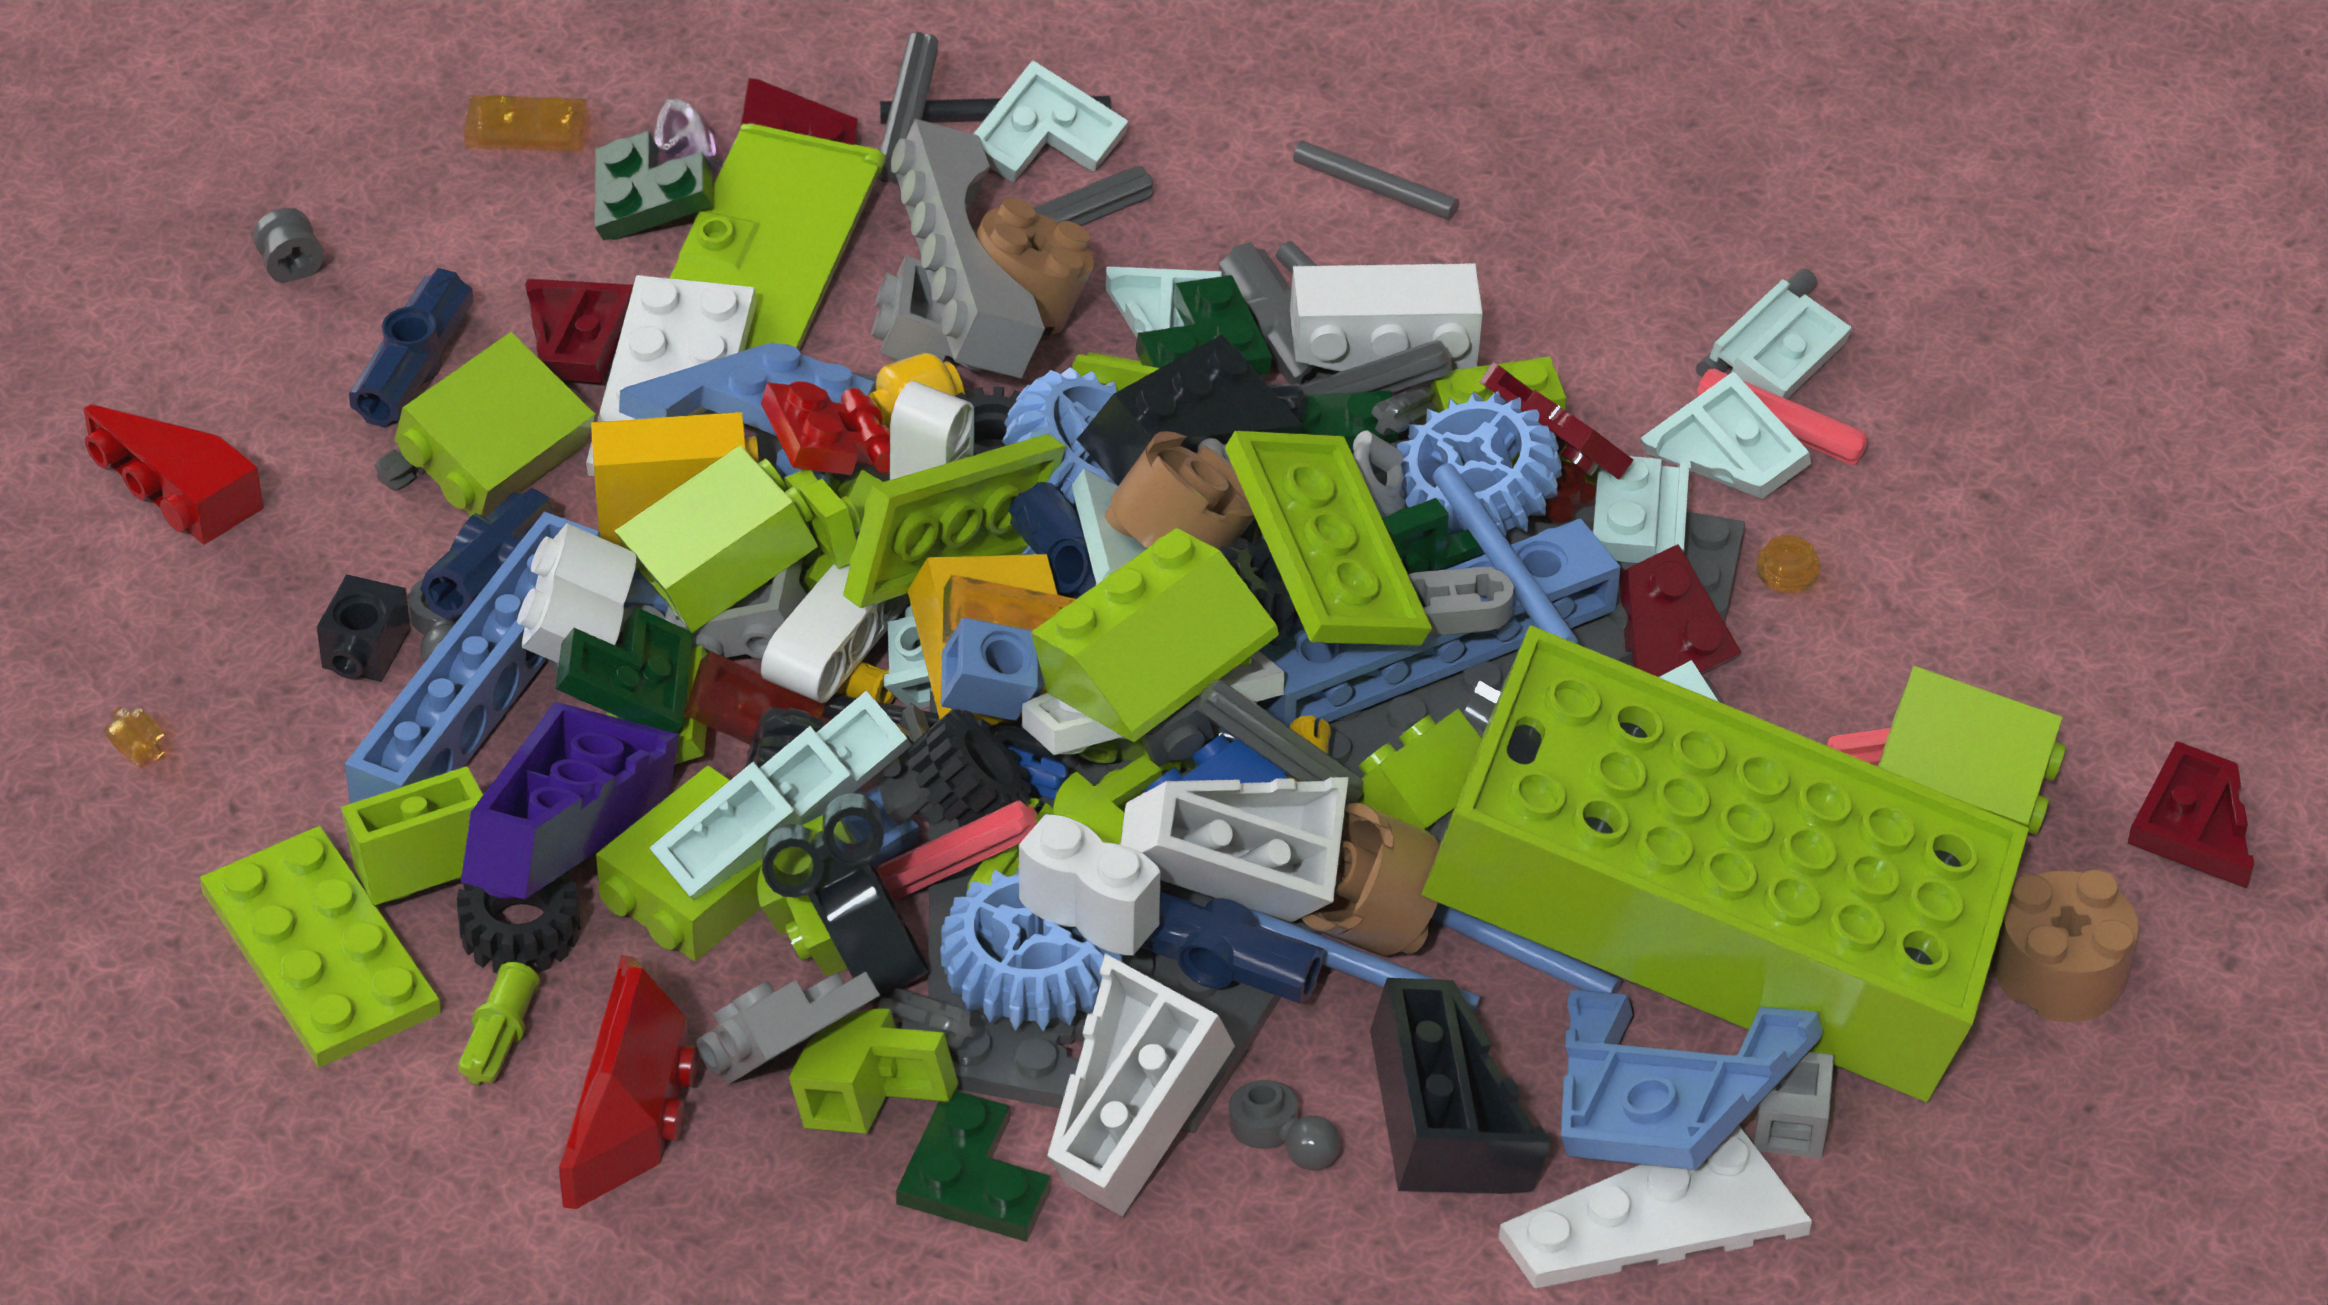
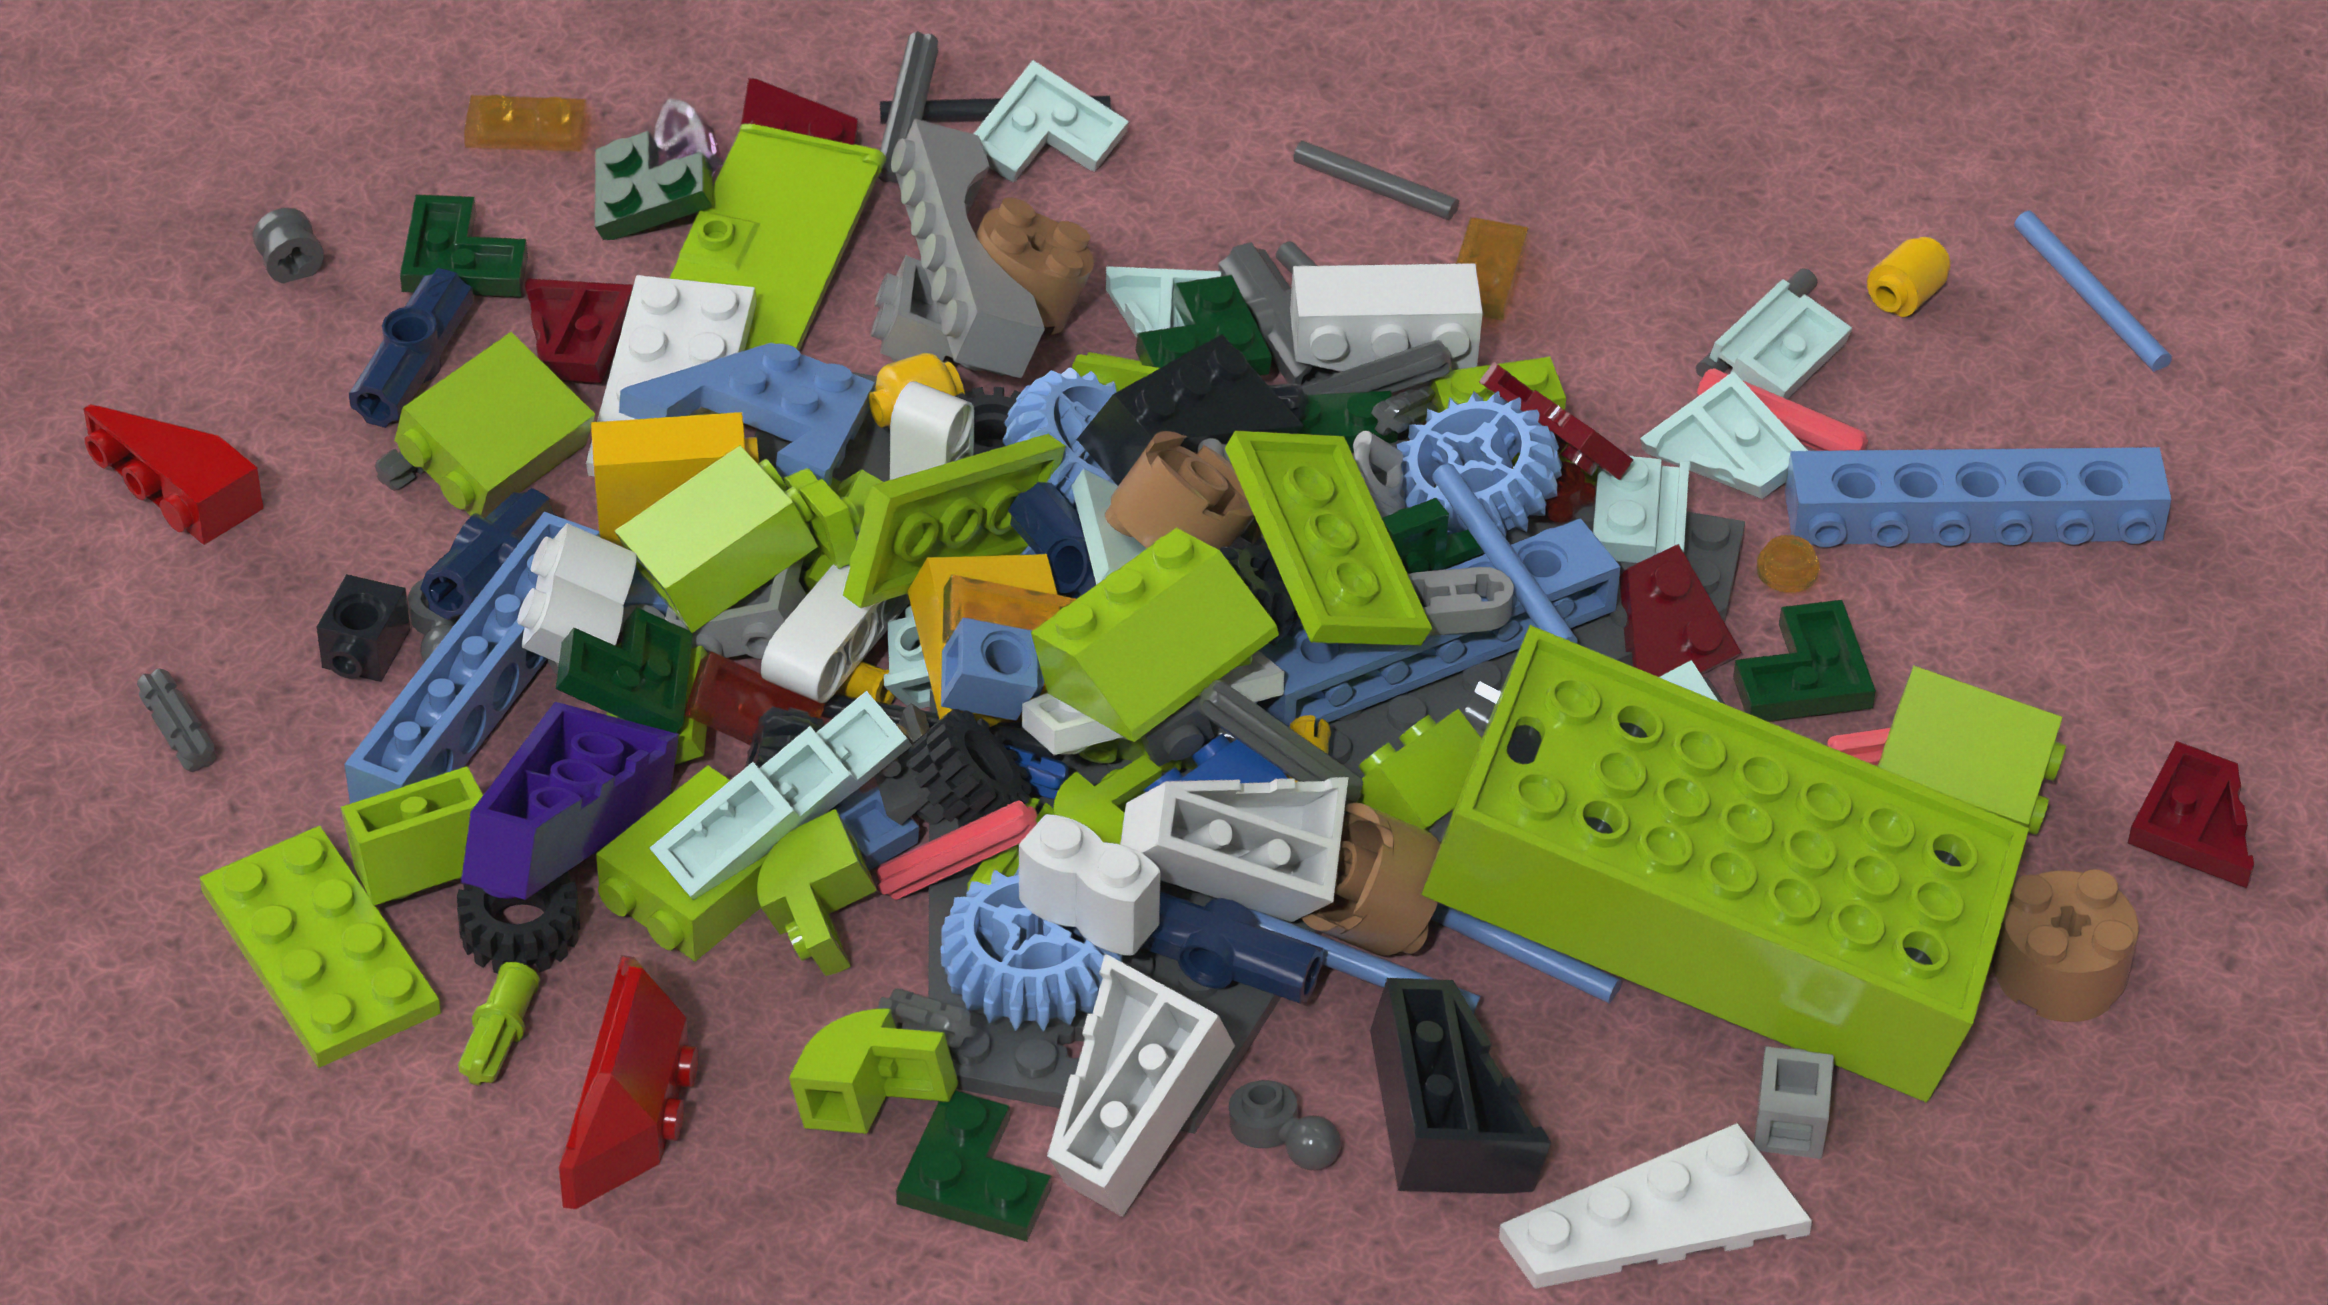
clear yellow plate [103,706,164,767] -> none
light grey plate [697,972,880,1084] -> none
red plate [760,381,890,475] -> none
black piece [762,793,929,1004] -> none
dark grey axle [1033,166,1153,226] -> none
medium blue wing [1561,990,1823,1170] -> none
none -> dark grey axle [137,668,216,772]
none -> dark green plate [400,194,528,297]
none -> clear yellow plate [1456,217,1528,320]
none -> dark green plate [1733,600,1876,721]
none -> medium blue brick [1785,447,2171,547]
none -> yellow brick [1867,237,1951,317]
none -> medium blue bar [2014,211,2172,372]

